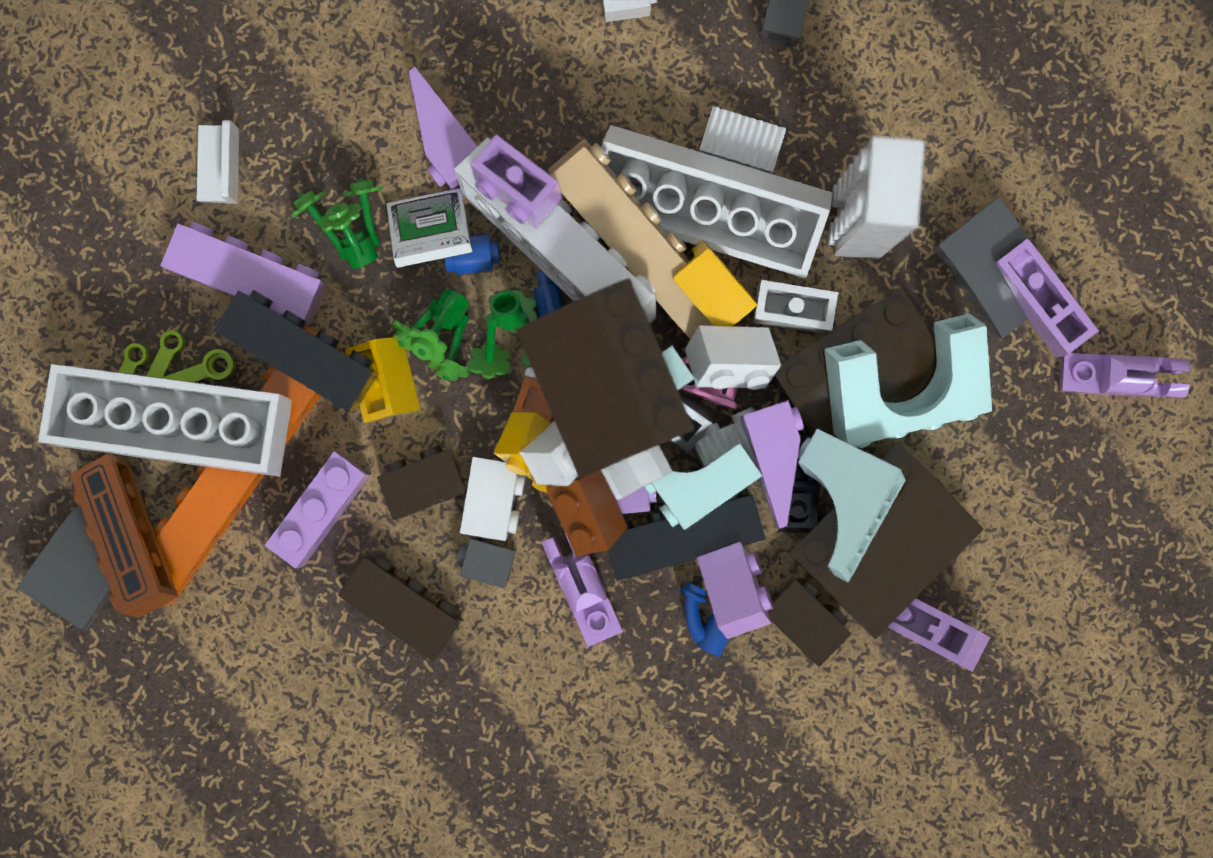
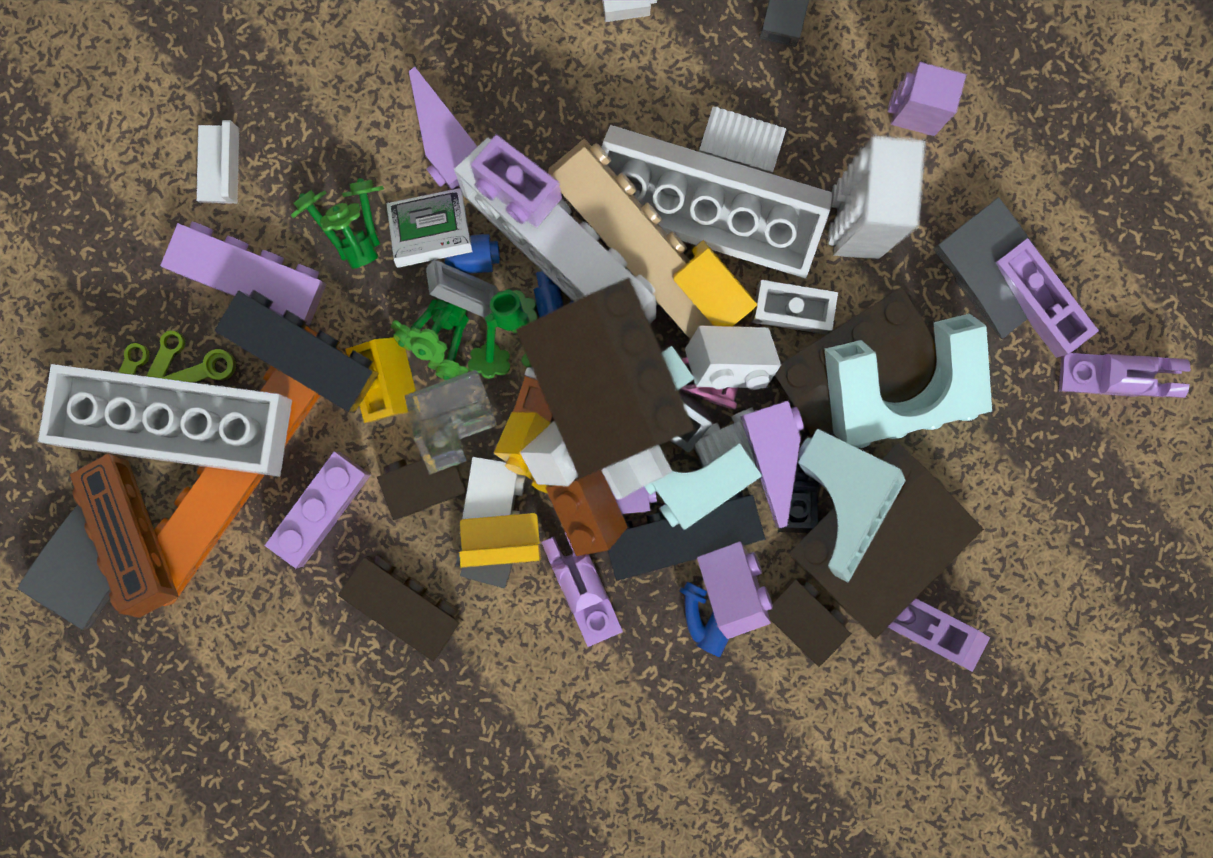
none -> clear panel [405,370,497,474]
none -> light grey tile [426,260,498,318]
none -> yellow panel [459,513,541,567]
none -> lavender brick [887,62,966,136]

